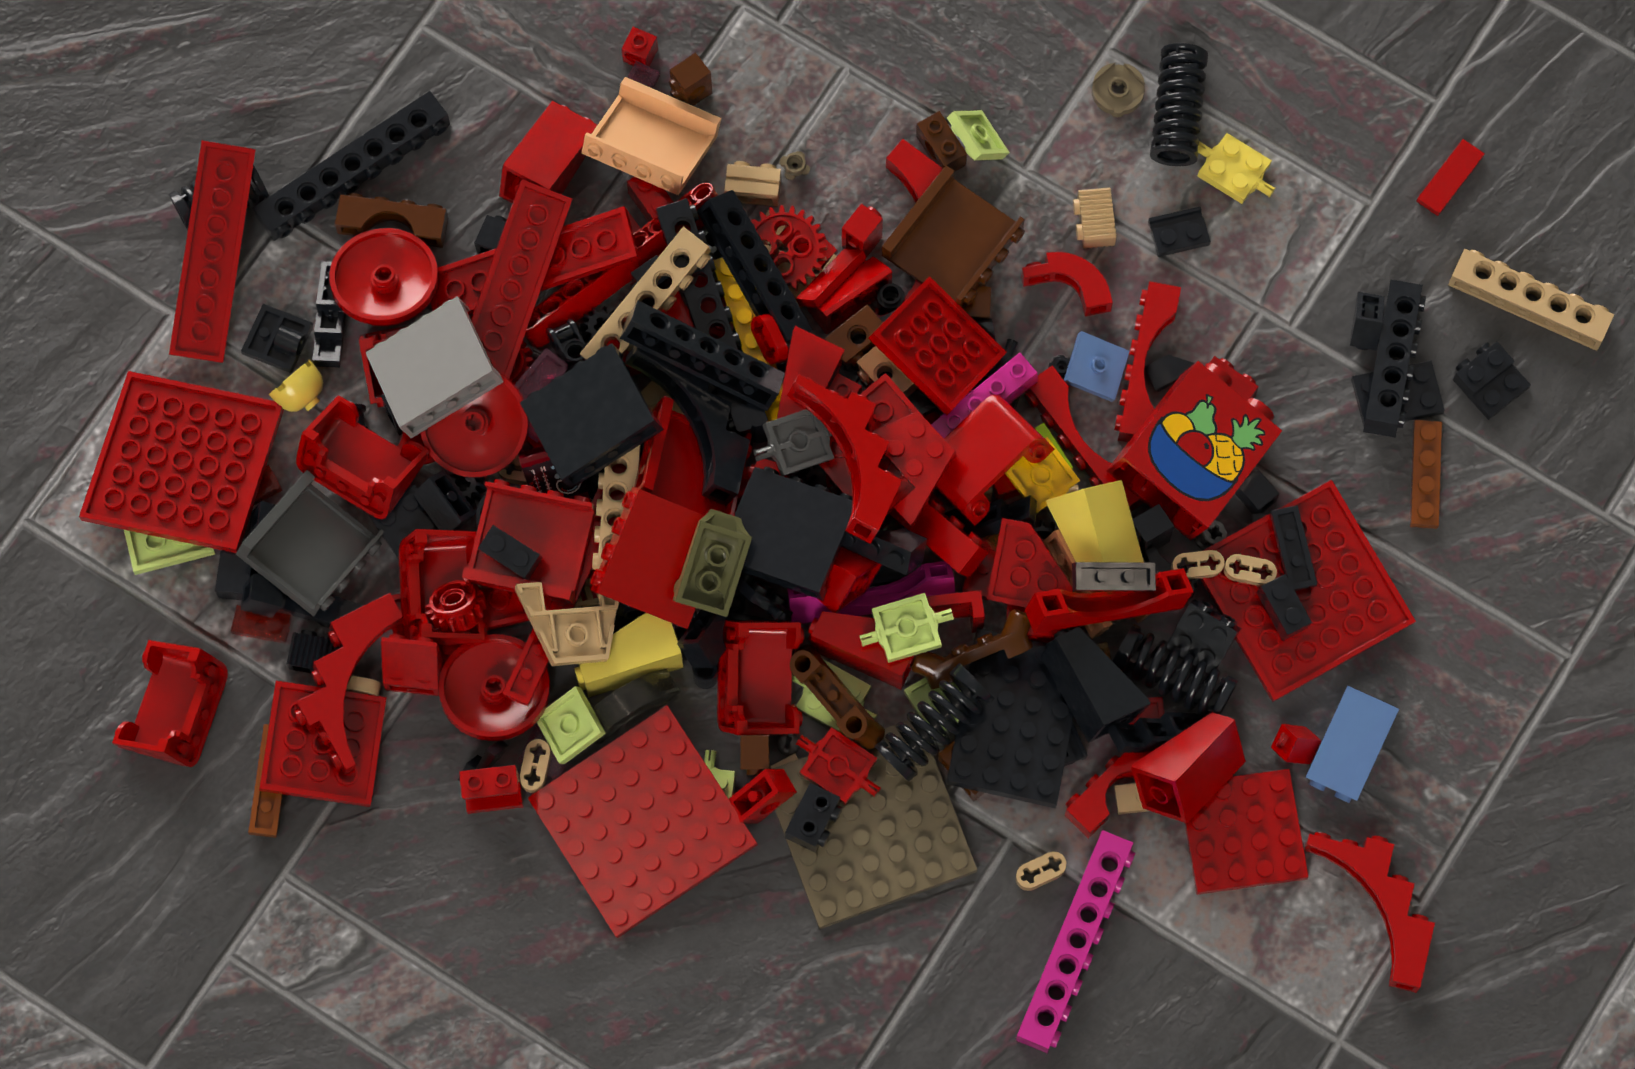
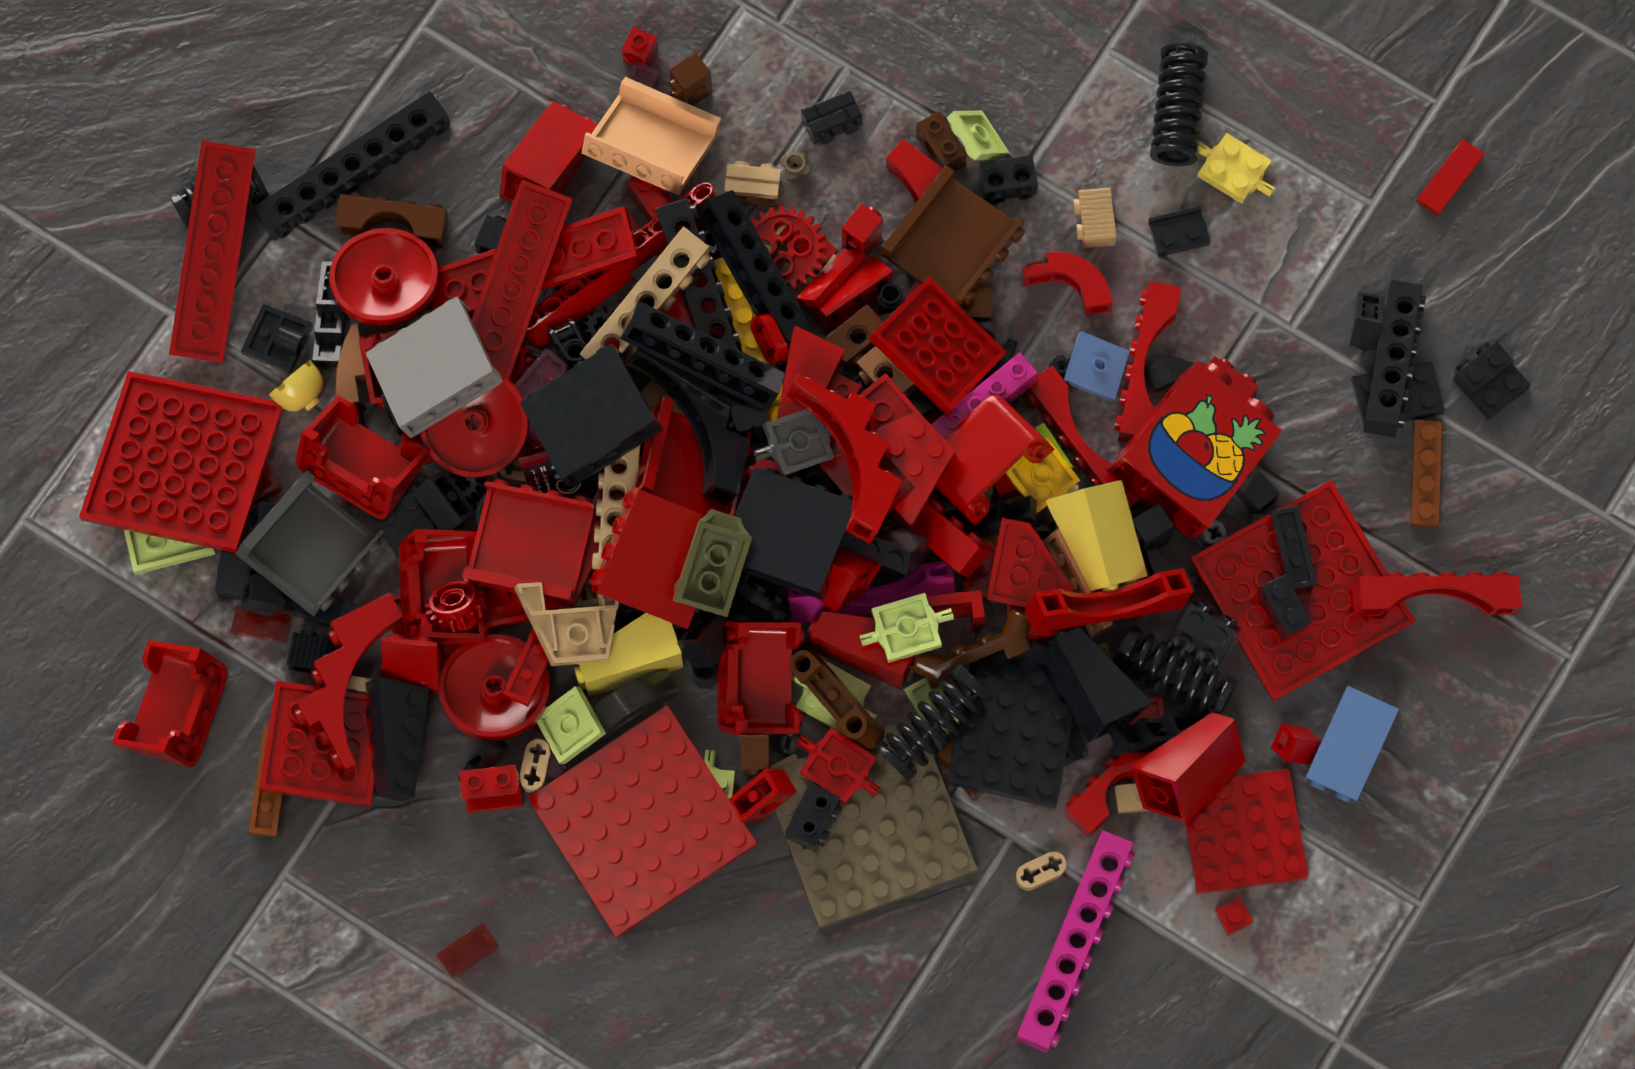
black brick [478,525,543,580] -> none
plate [1072,562,1156,592] -> none
dark tan plate [1092,63,1145,118] -> none
tan beam [1171,550,1225,580] -> none
tan beam [1223,554,1277,586] -> none
red arch [1304,832,1435,993] -> none
tan brick [1448,249,1614,351] -> none
none -> medium nougat slope [336,324,366,404]
none -> black wedge [365,677,429,802]
none -> clear red plate [436,923,499,979]
none -> black brick [801,90,862,145]
none -> black brick [979,155,1038,204]
none -> red plate [1214,897,1253,936]
none -> red arch [1351,572,1522,616]

